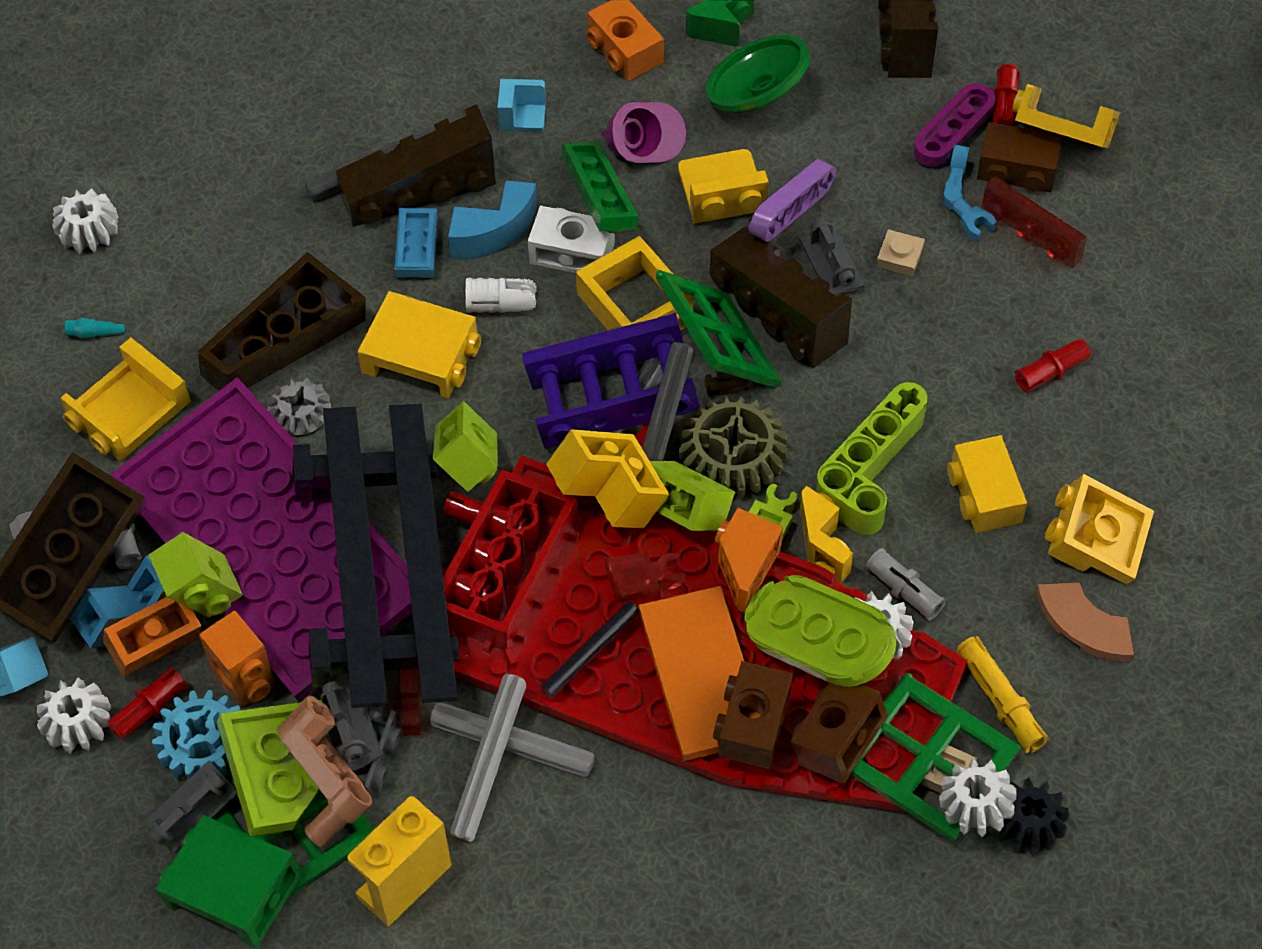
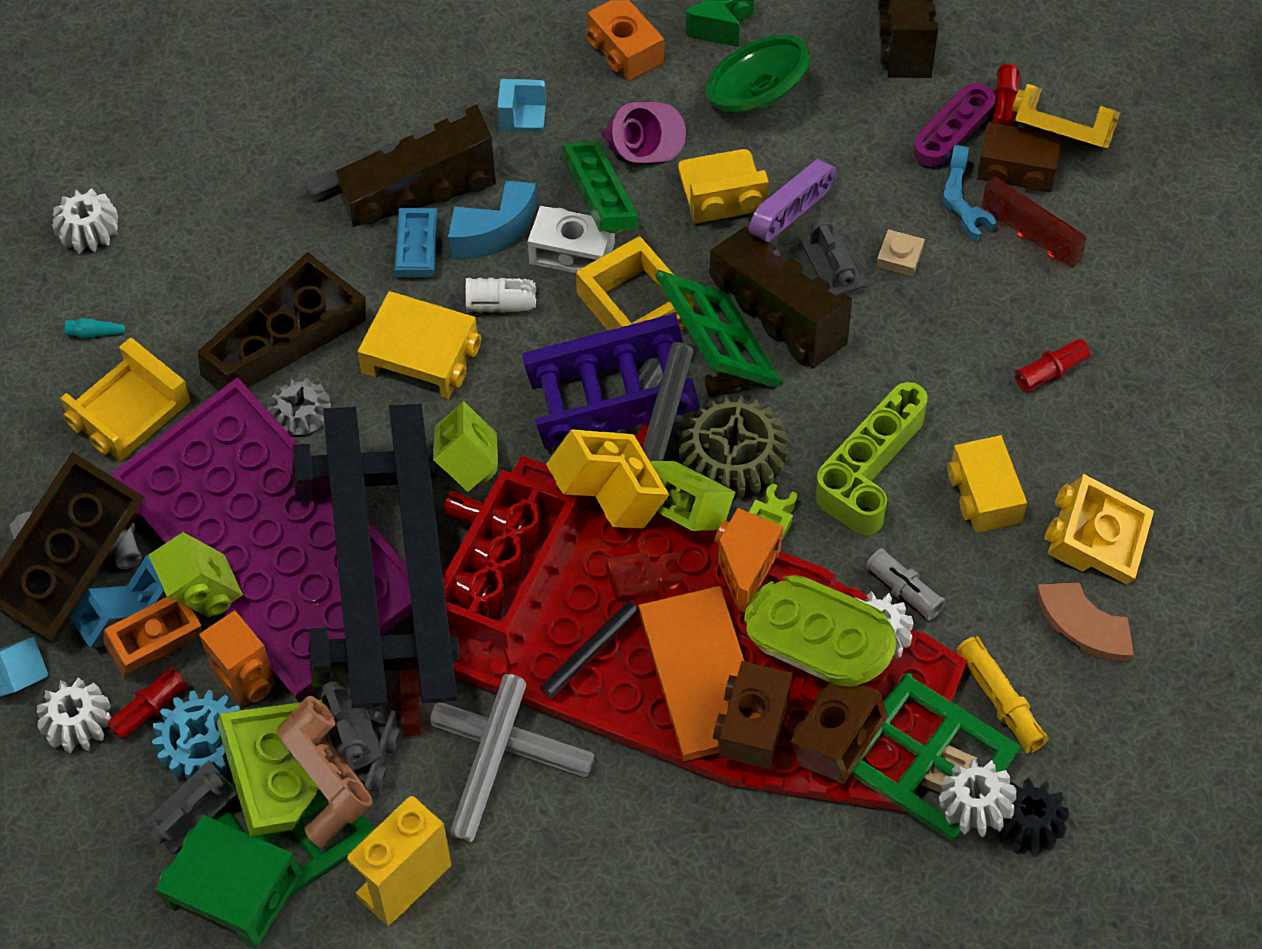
yellow slope [800,486,853,583] -> none

